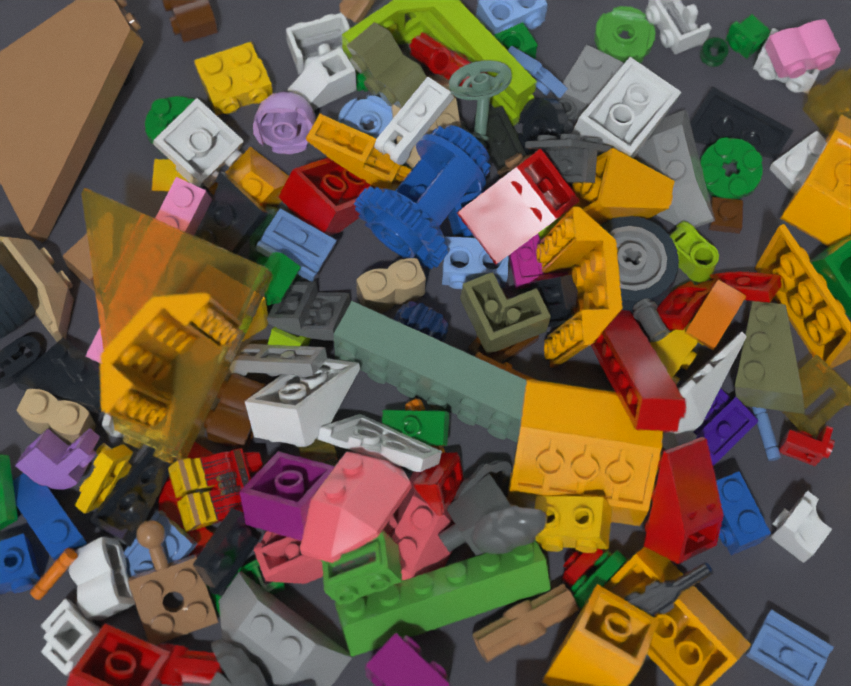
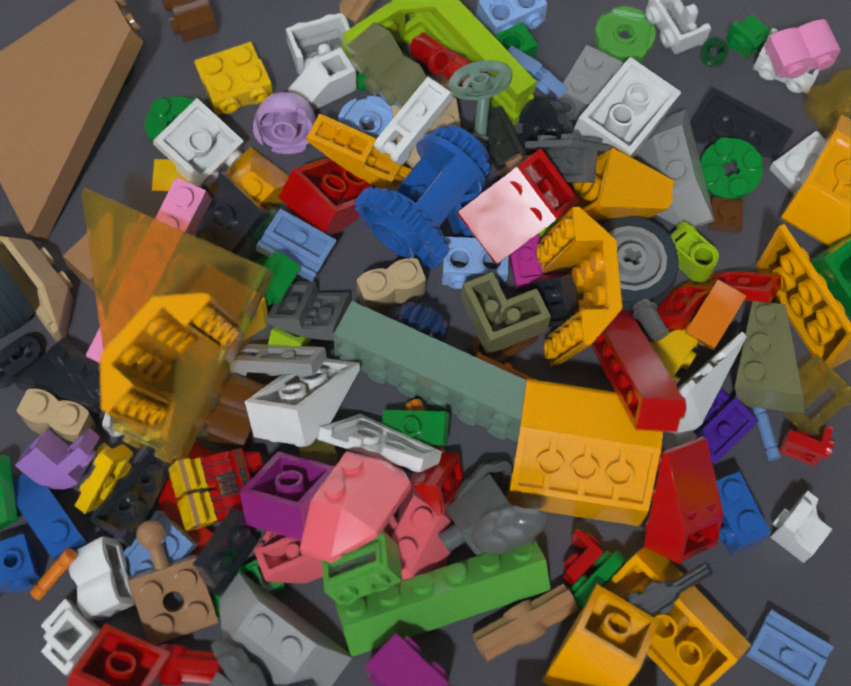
yellow brick [535,496,612,553] -> none

